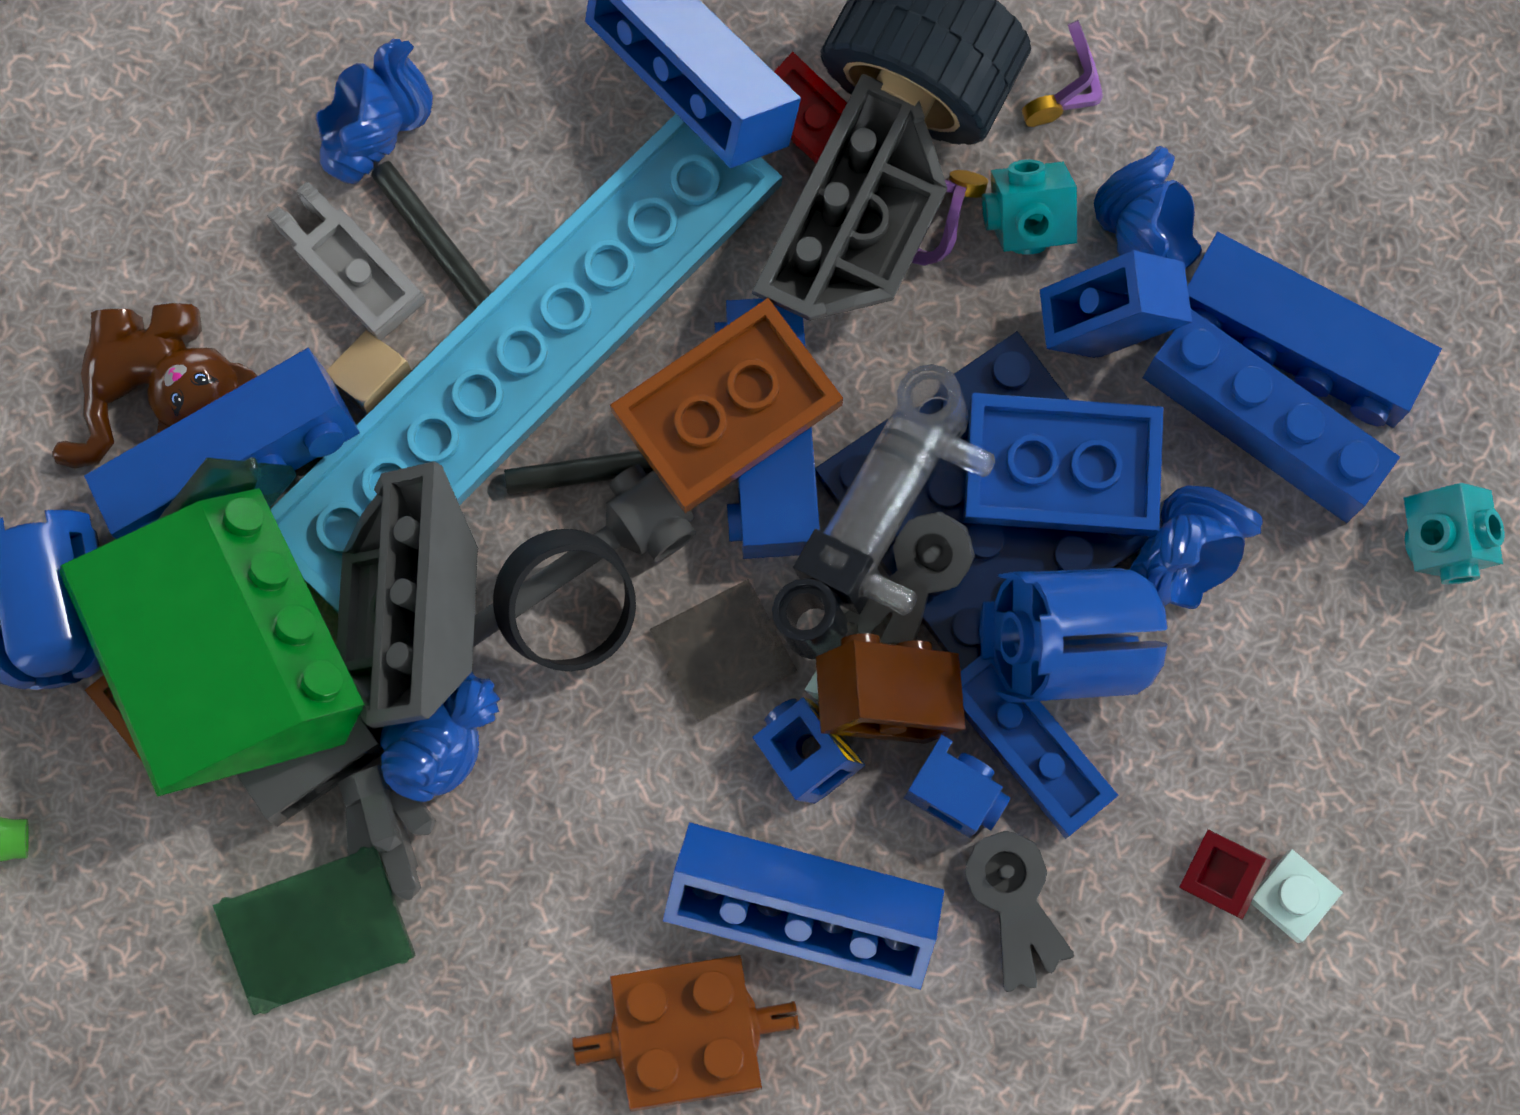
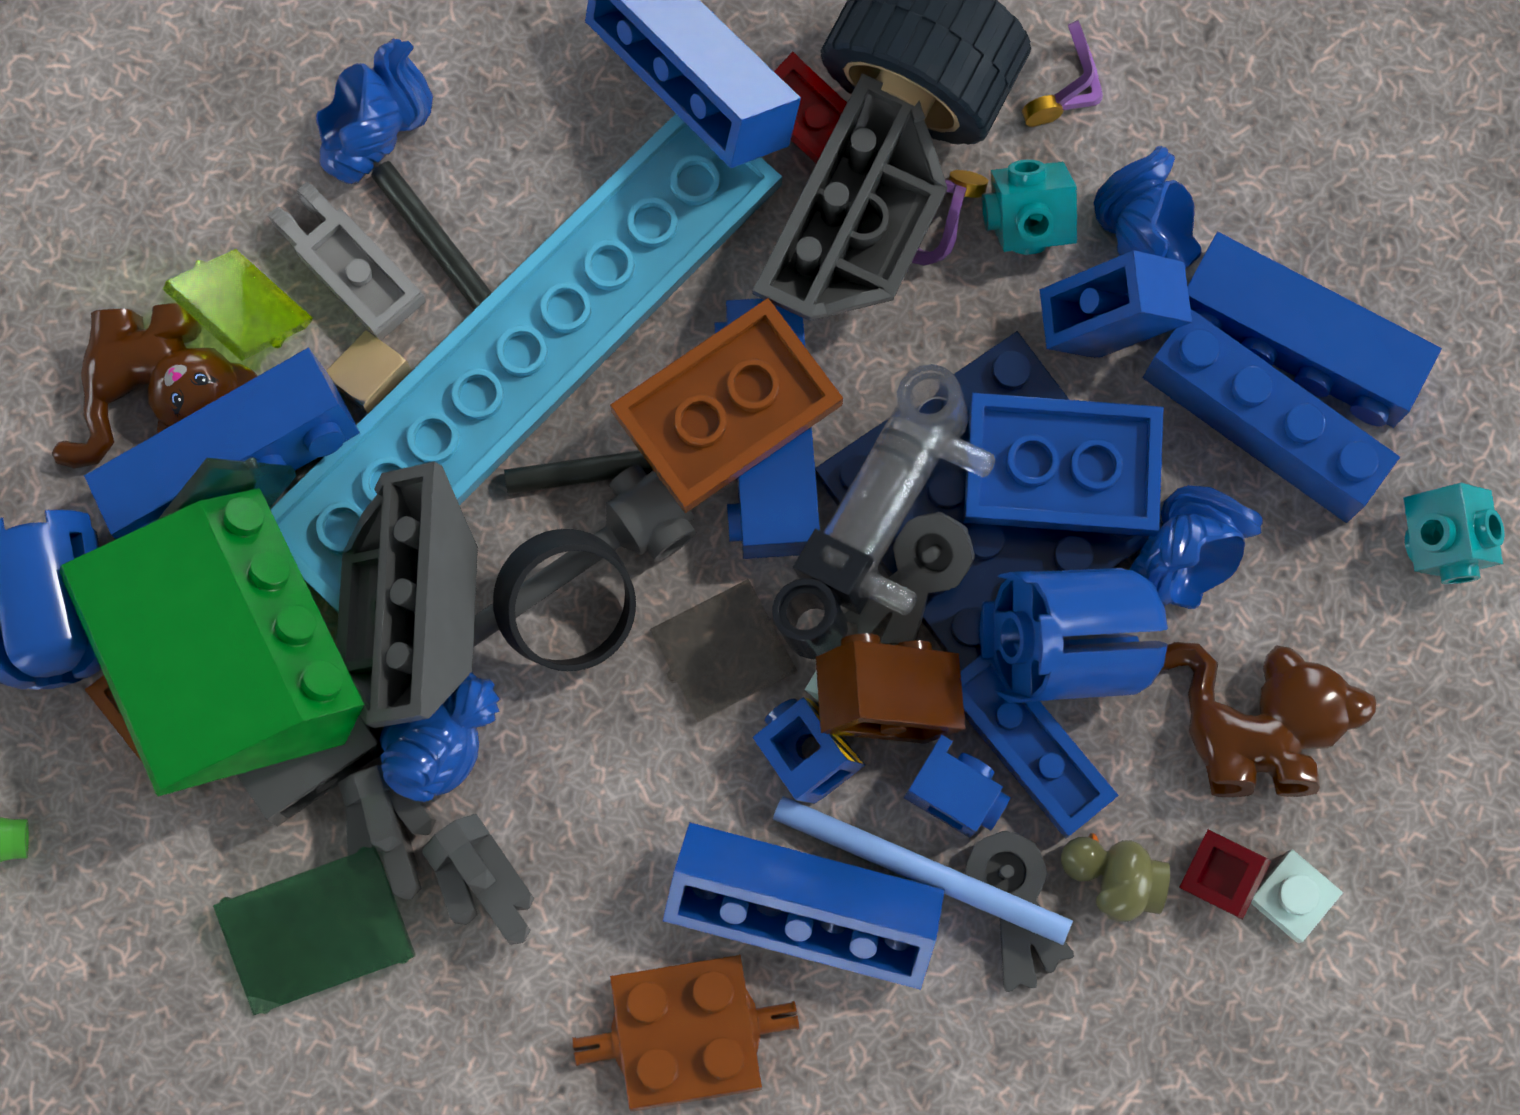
none -> clear neon green piece [162,249,313,361]
none -> dark grey rock [421,813,535,945]
none -> light blue axle [773,796,1073,945]
none -> olive animal [1061,833,1170,922]
none -> reddish brown animal [1161,642,1376,797]

